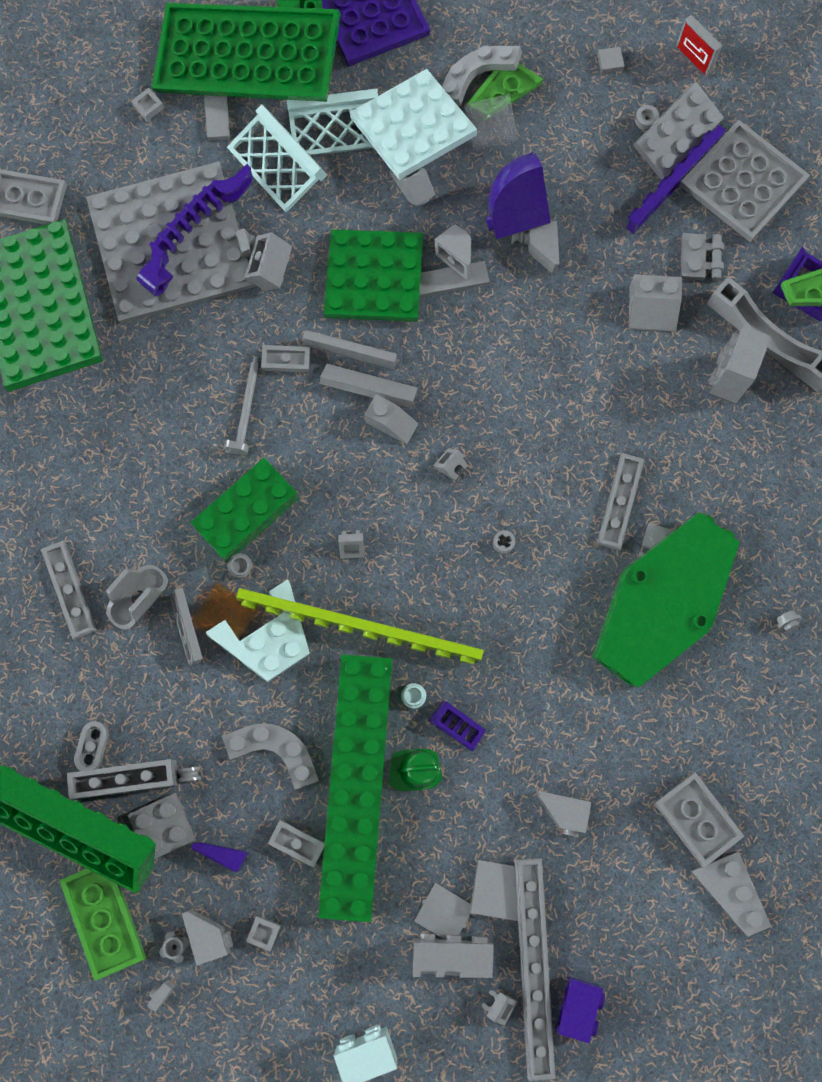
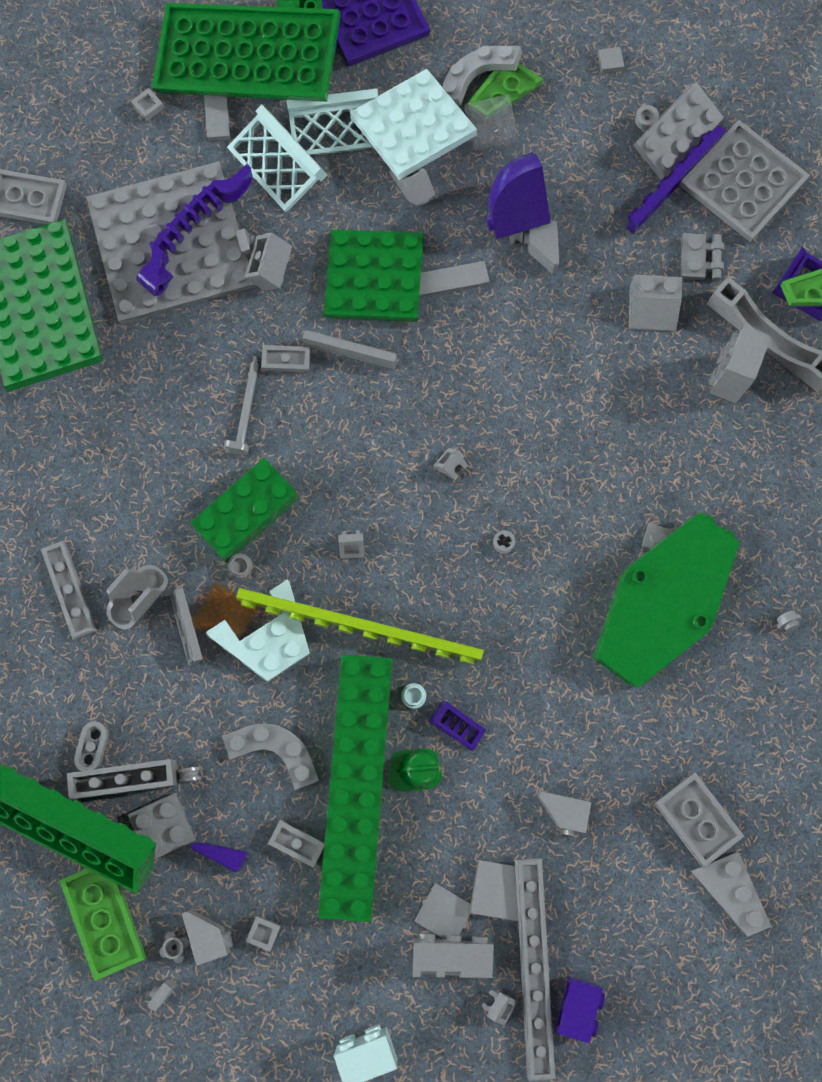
light grey tile [319,364,418,408] -> none
light grey slope [364,394,418,444] -> none
light grey slope [435,224,471,281] -> none
light grey tile [596,453,645,551] -> none
tile [676,15,722,76] -> none

